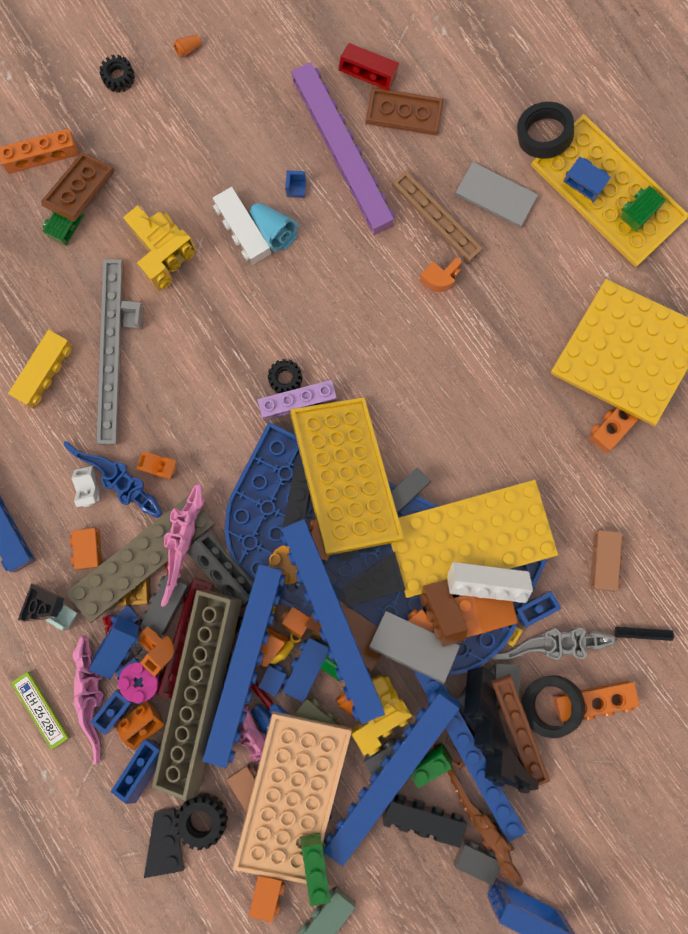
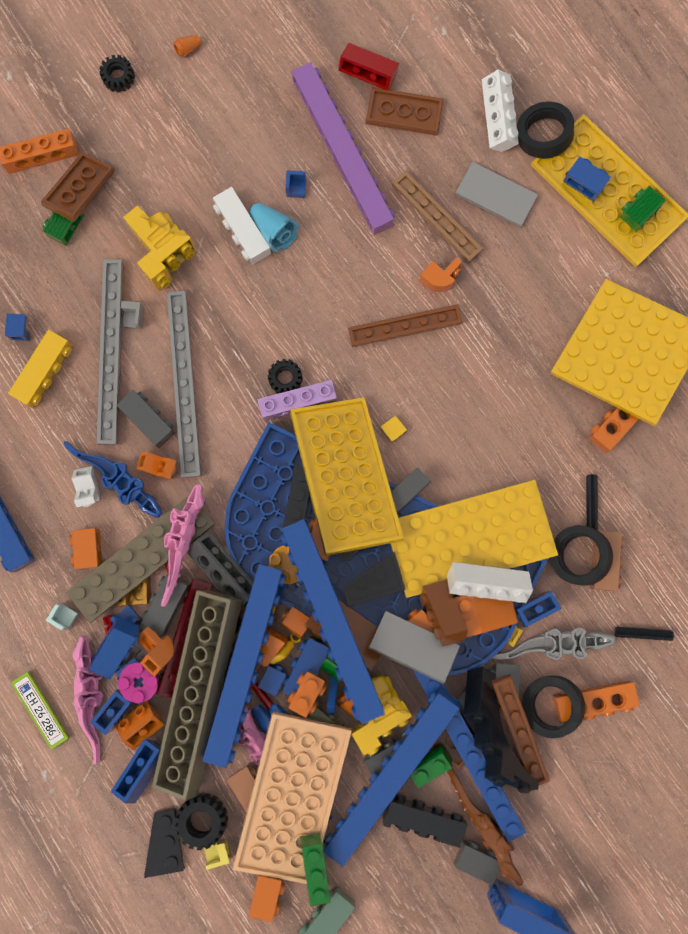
black wing [18,583,64,622] -> none
none -> blue panel [5,313,30,341]
none -> dark grey brick [116,390,175,448]
none -> light grey plate [167,291,201,478]
none -> light yellow panel [204,838,232,870]
none -> orange brick [287,670,327,718]
none -> blue tile [327,676,338,715]
none -> dark orange plate [348,304,463,347]
none -> yellow tile [380,415,407,442]
none -> white brick [481,69,519,153]
none -> black tyre [550,525,613,586]
none -> black axle [586,474,598,530]

